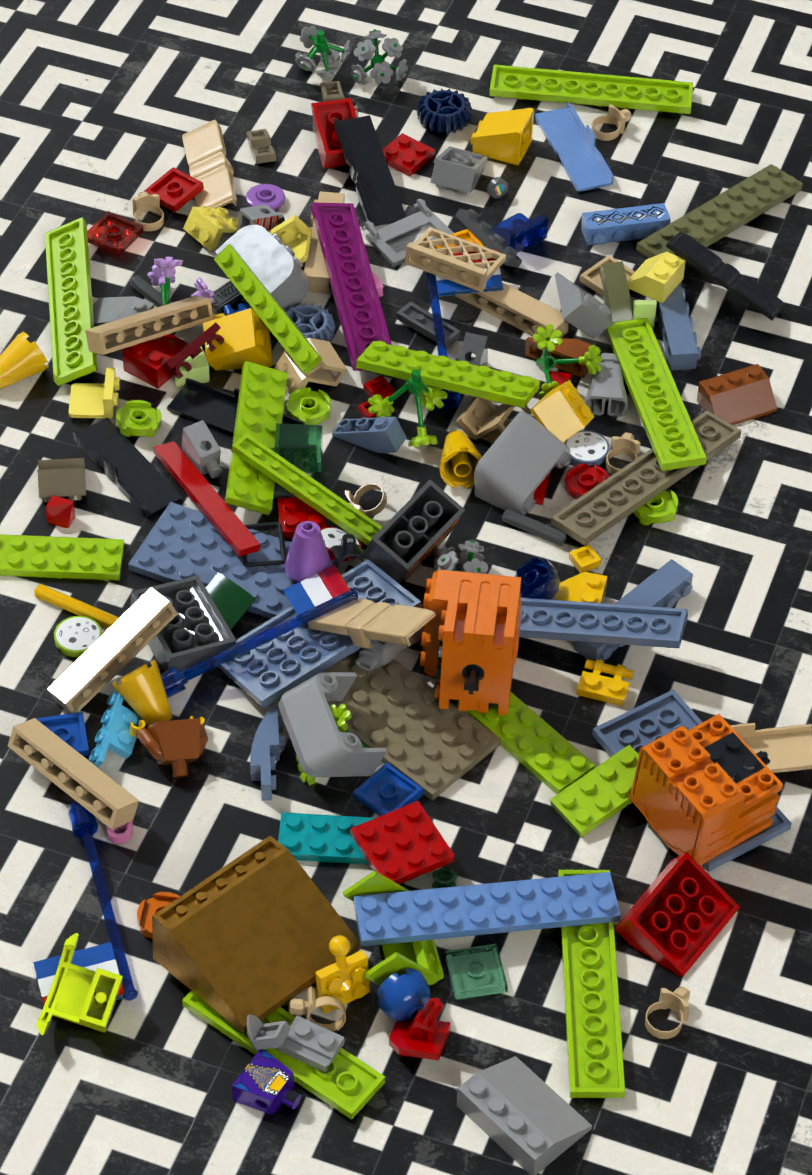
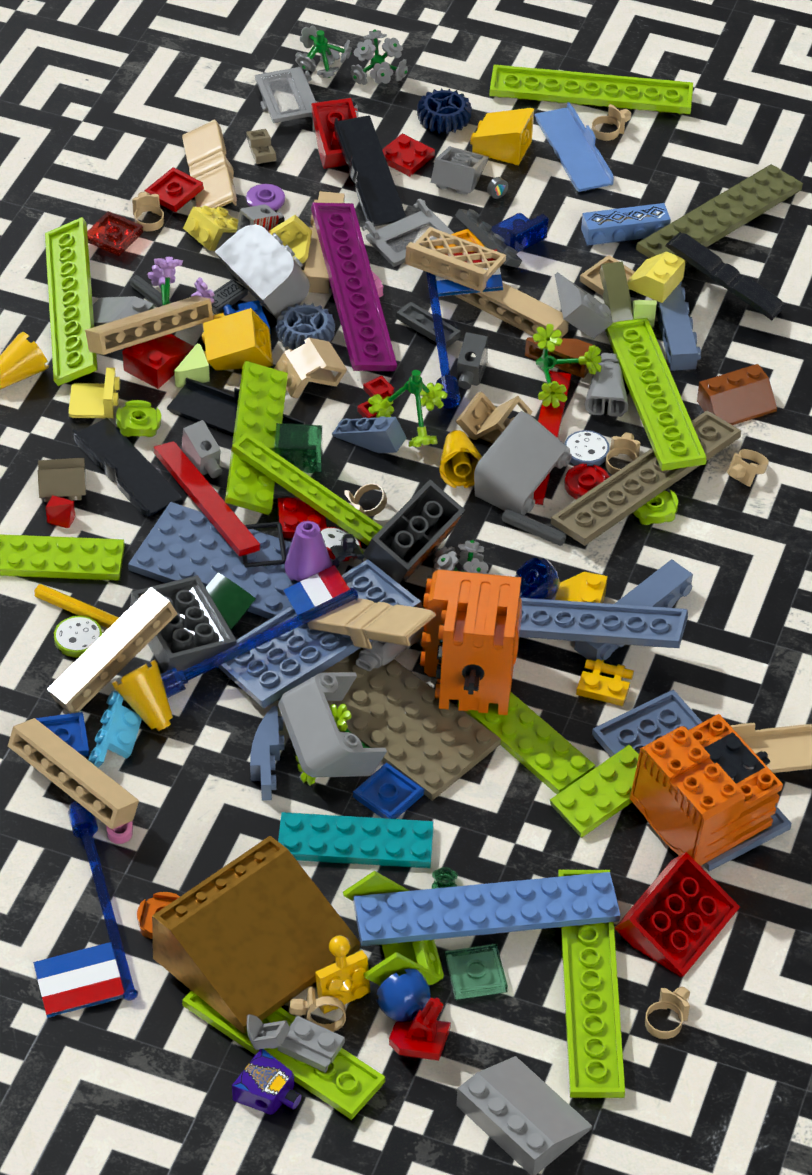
neon yellow piece [36,933,123,1036] -> none
dark orange torso [129,716,208,778] -> none
dark red plate [162,322,225,379] -> none
lime plate [214,244,323,374] -> none
lime plate [286,387,331,428] -> none
dark tan slope [320,81,345,102] -> none
red plate [350,801,455,885] -> none
lime plate [356,341,540,408] -> none
yellow slope [530,380,594,442] -> none
yellow plate [569,544,601,573] -> none
none -> piece [255,67,316,123]
none -> tan piece [727,449,769,487]

